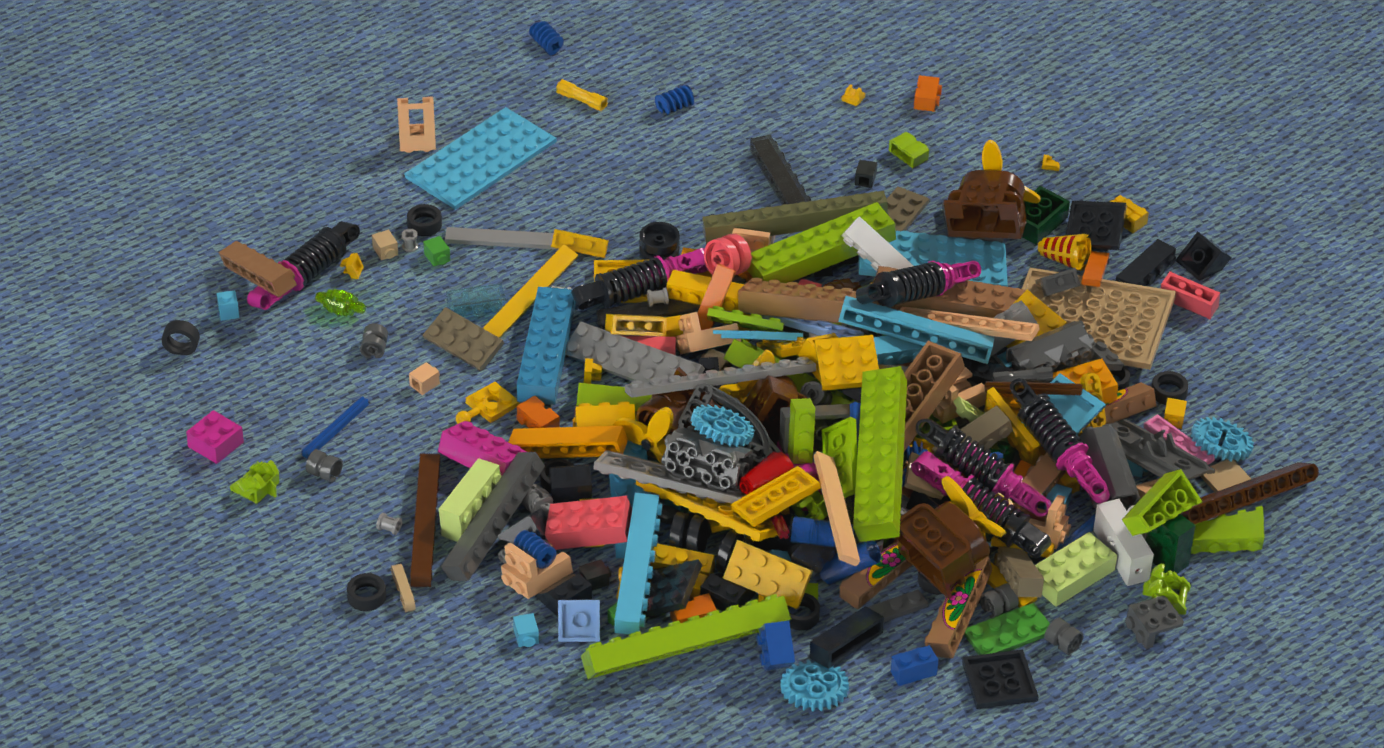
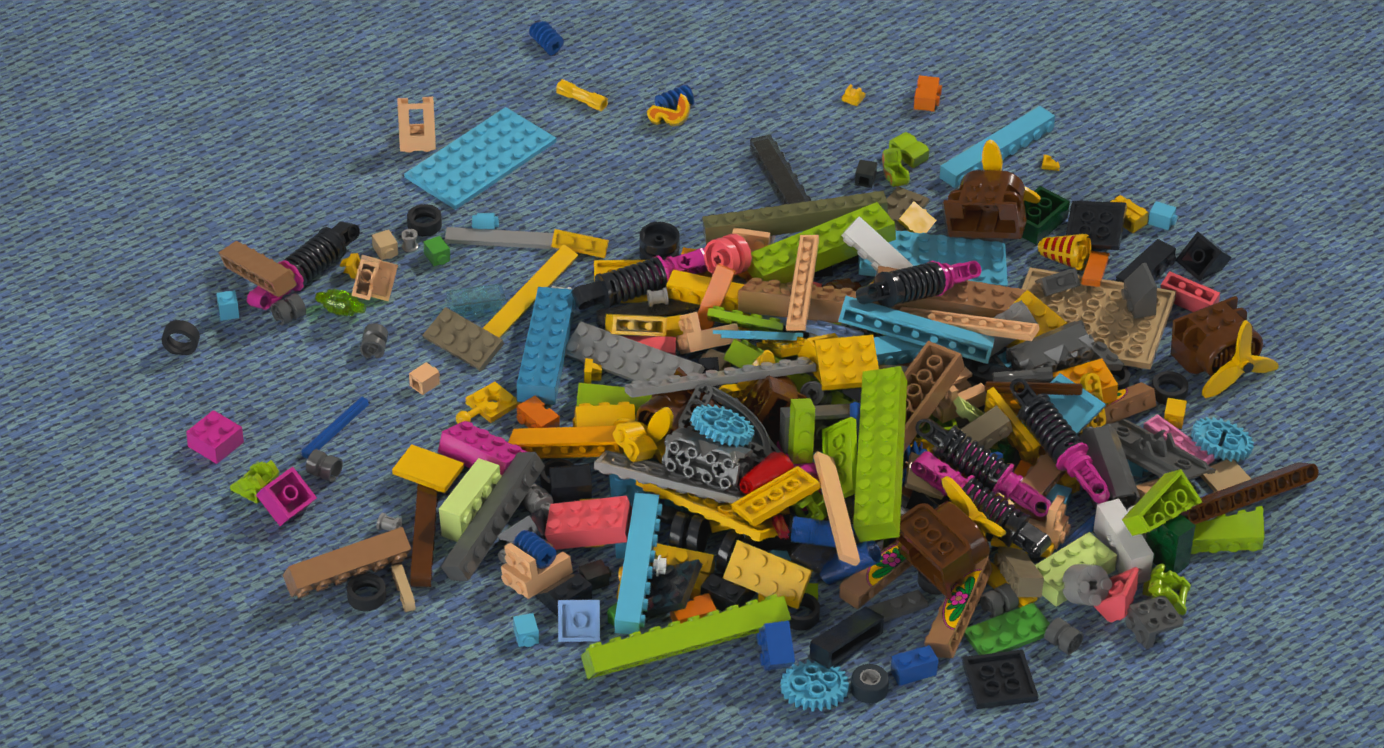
none -> dark pink brick [256,466,317,526]
none -> dark grey wheel [271,293,306,326]
none -> medium nougat brick [283,527,411,599]
none -> light nougat brick [351,255,398,302]
none -> yellow tile [392,444,464,493]
none -> medium azure brick [472,213,499,230]
none -> yellow brick [613,421,657,462]
none -> yellow animal [647,94,690,126]
none -> white plate [653,555,667,576]
none -> light nougat tile [786,235,819,331]
none -> black wheel [851,664,889,704]
none -> lime animal [882,147,910,187]
none -> yellow piece [898,202,937,233]
none -> medium azure brick [939,106,1055,188]
none -> light grey brick [1062,564,1112,606]
none -> coral slope [1094,567,1139,622]
none -> dark grey slope [1121,263,1157,319]
none -> medium azure brick [1148,201,1178,230]
none -> reddish brown brick [1170,296,1279,398]

